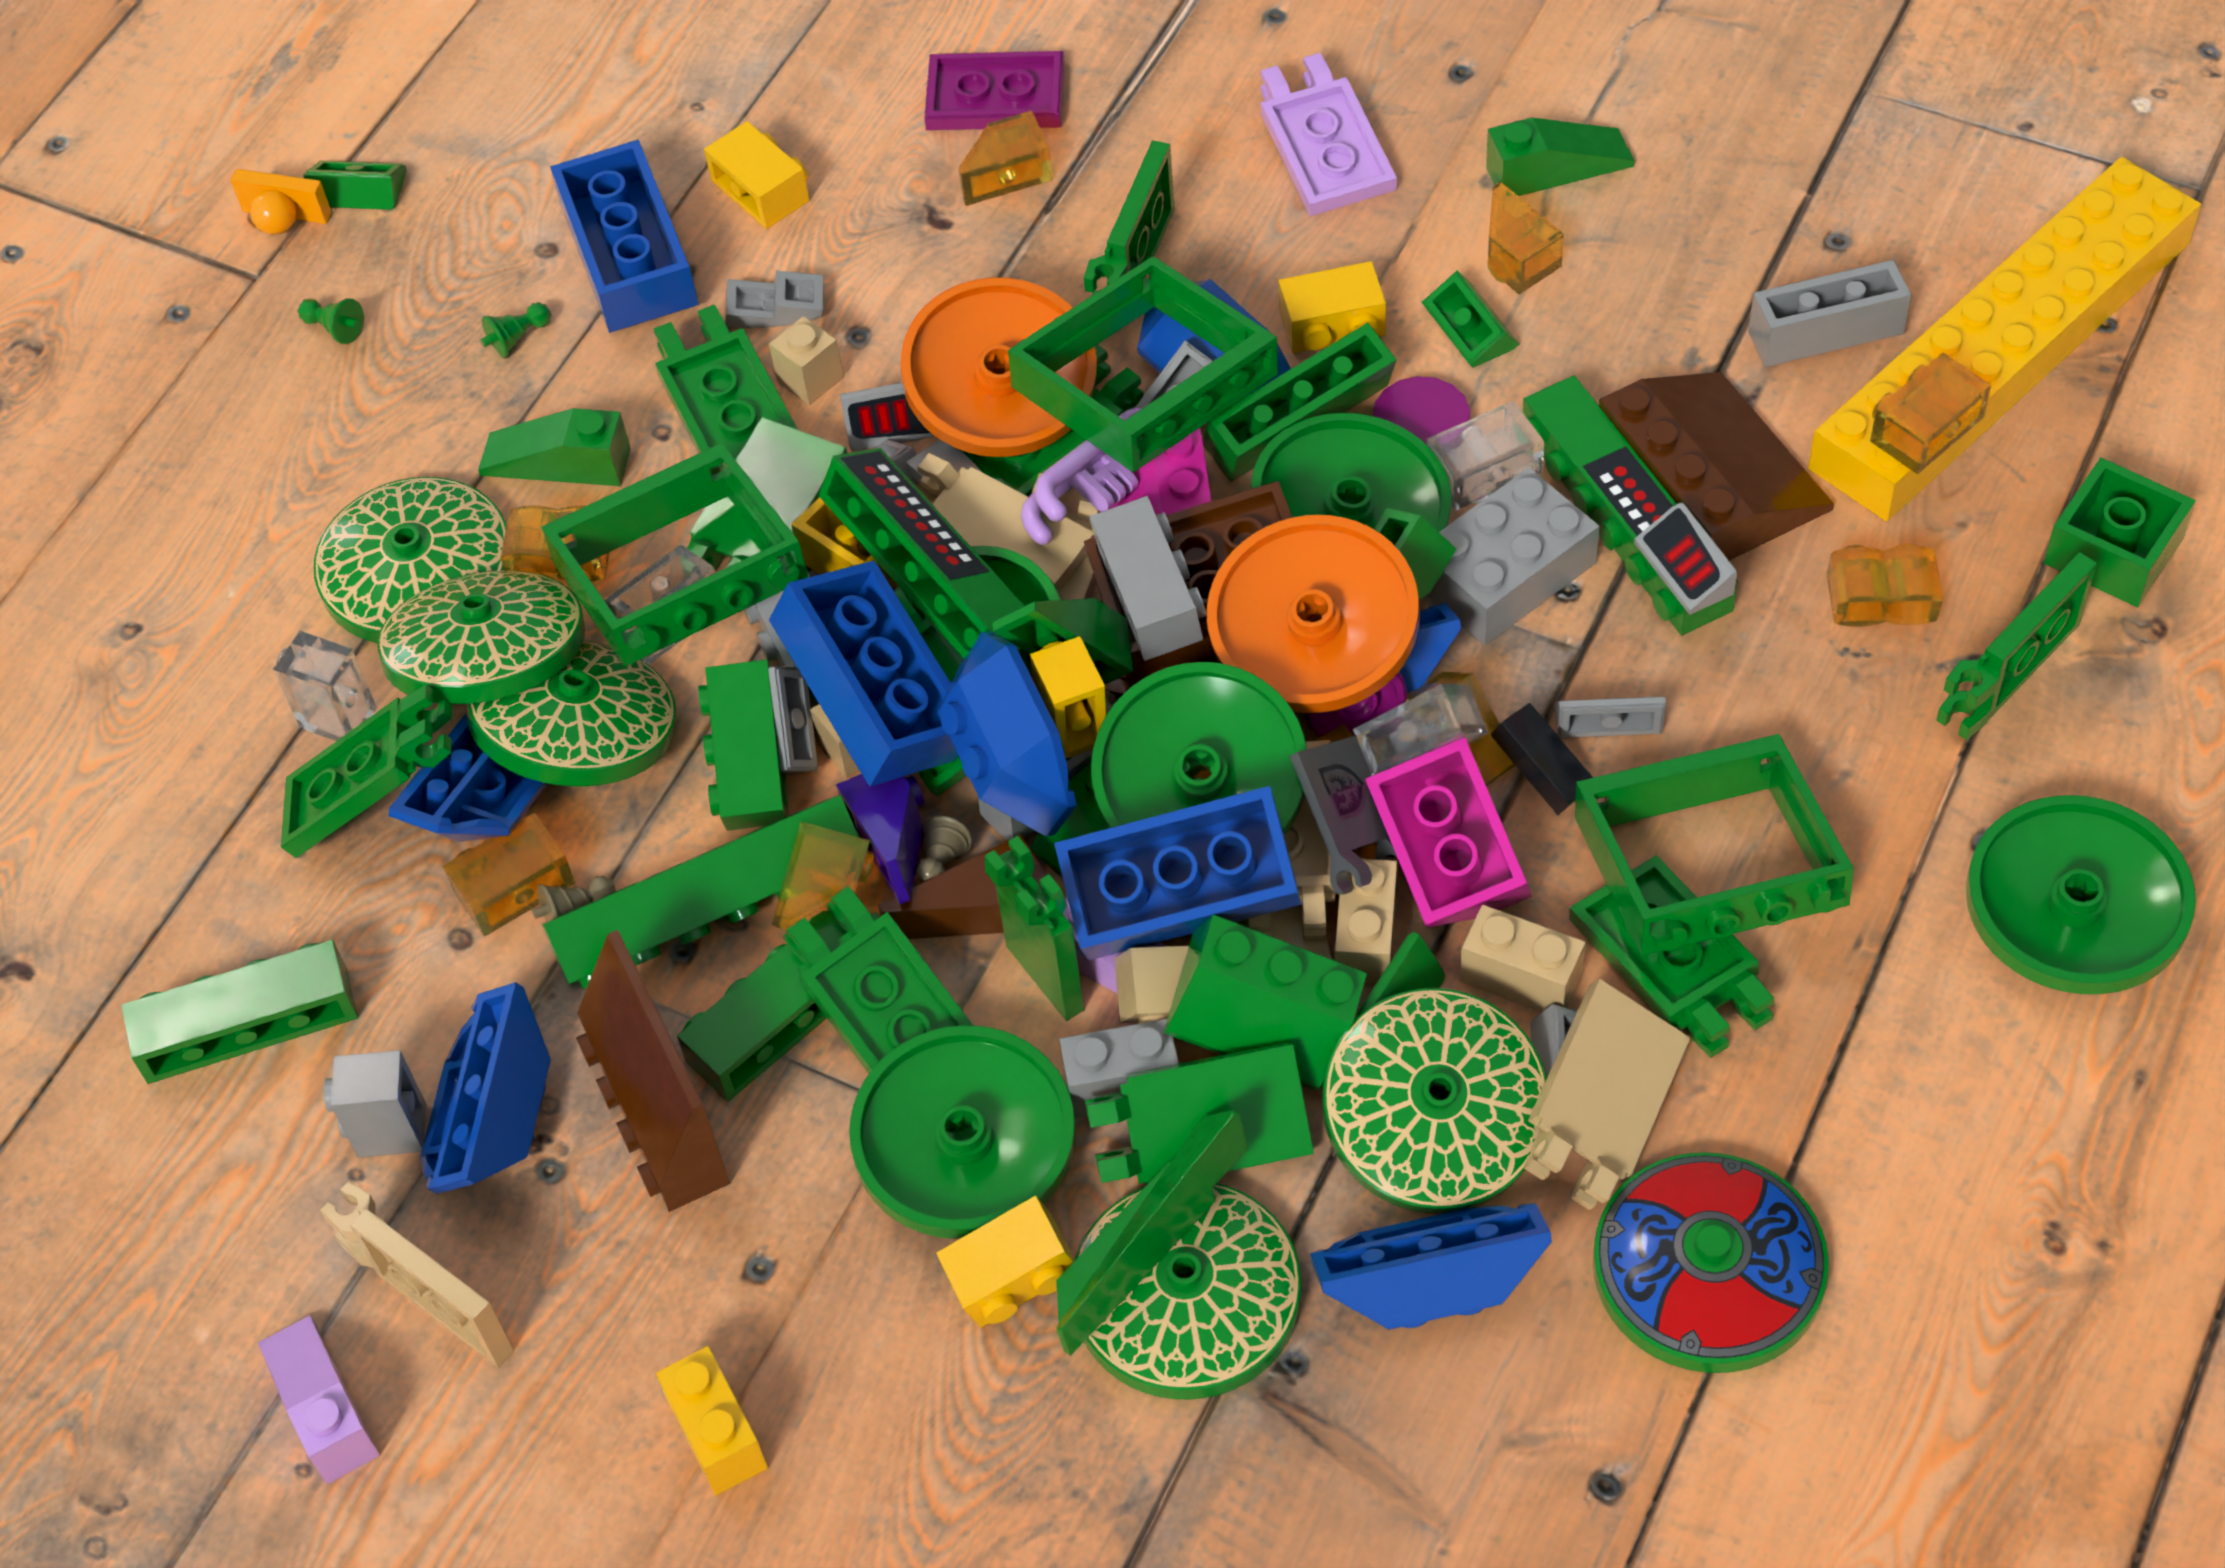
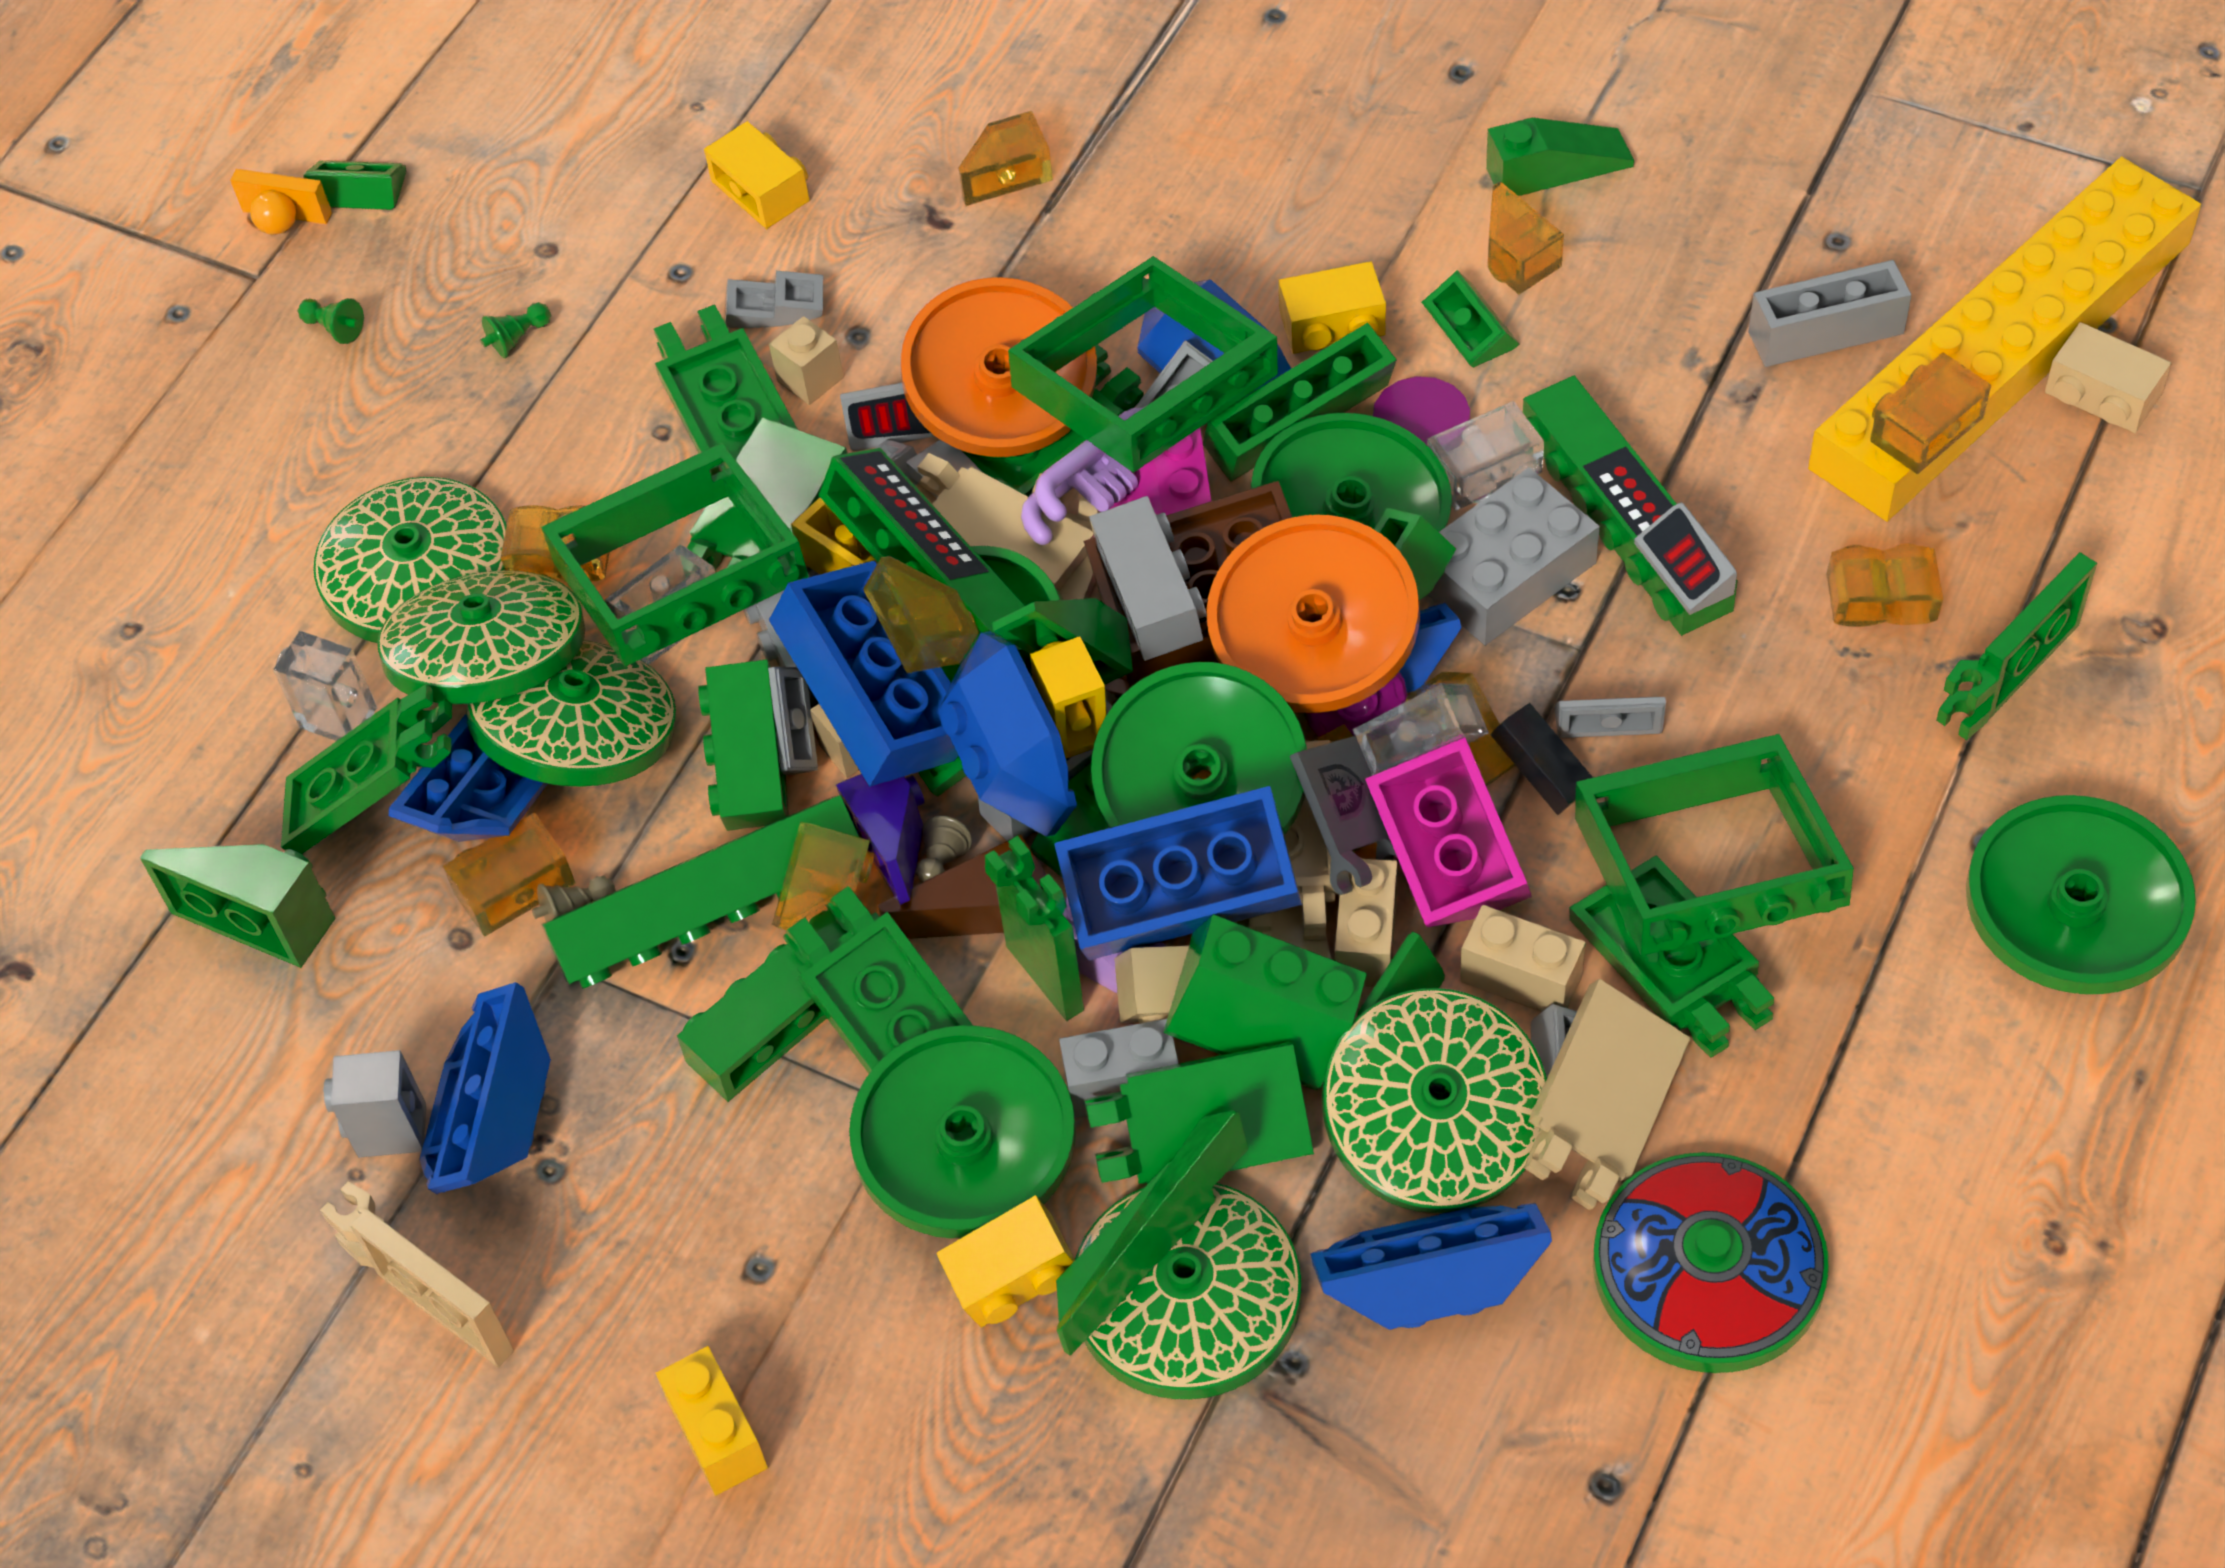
brick [121,939,358,1084] -> none
lavender slope [258,1315,380,1484] -> none
green slope [478,408,631,486] -> none
blue brick [550,139,699,333] -> none
reddish brown slope [576,930,731,1212] -> none
magenta tile [924,51,1065,130] -> none
green tile [1084,140,1175,294] -> none
lavender tile [1260,53,1397,216] -> none
reddish brown slope [1599,372,1834,560] -> none
green brick [2043,457,2196,608] -> none
none -> green slope [140,844,336,968]
none -> clear yellow slope [863,556,979,673]
none -> tan brick [2045,322,2172,433]

